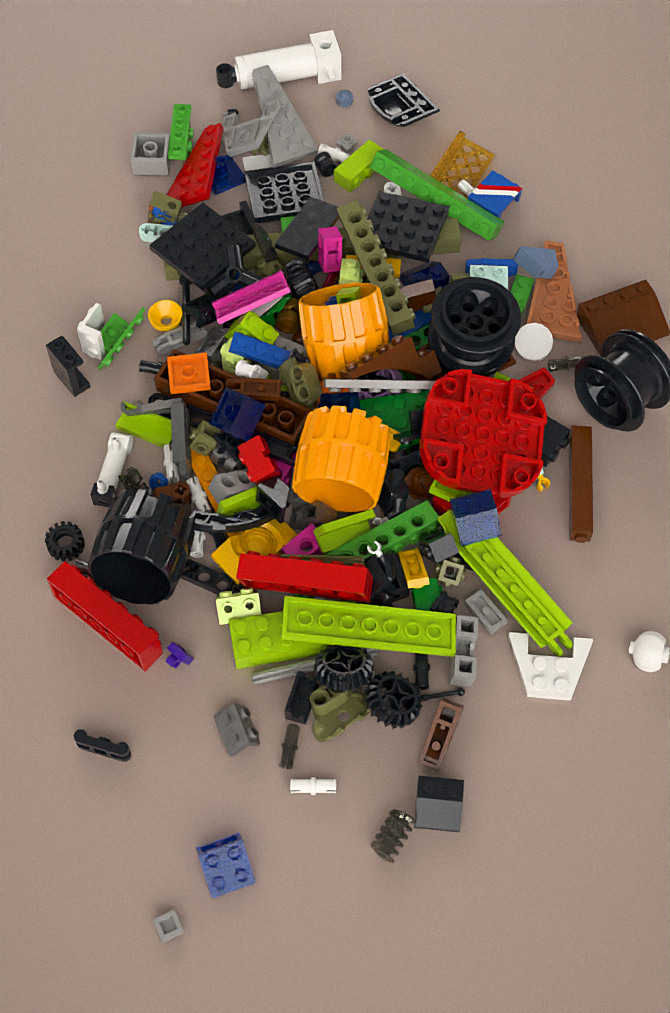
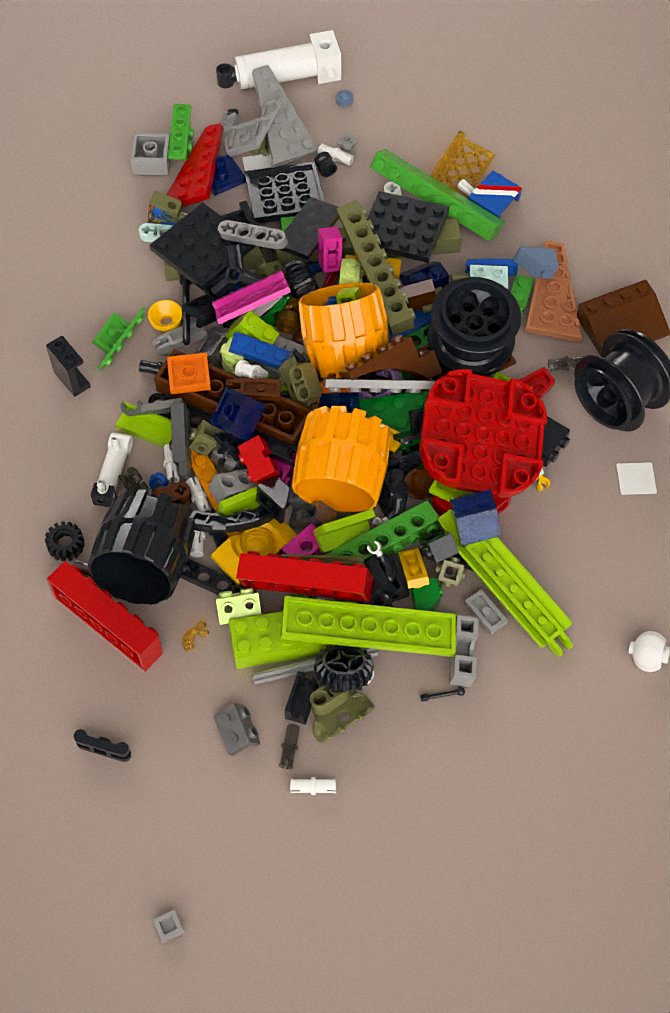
white bracket [77,303,106,360] -> none
dark purple tile [166,642,194,668] -> none
clear blue bracket [196,833,256,898] -> none
lime brick [334,139,384,193] -> none
black gear [364,671,423,729] -> none
black slope [368,73,440,127] -> none
clear smoke piece [370,809,417,863] -> none
black pin [413,653,430,690] -> none
slope [414,776,464,832] -> none
reddish brown slope [418,698,464,771] -> none
black wheel [429,591,459,614] -> none
white wing [508,632,593,700] -> none
white tile [515,323,553,362] -> none
reddish brown brick [569,425,593,543] -> none
none -> clear yellow arm [182,621,209,651]
none -> light grey beam [218,220,288,249]
none -> white sticker [616,462,657,495]

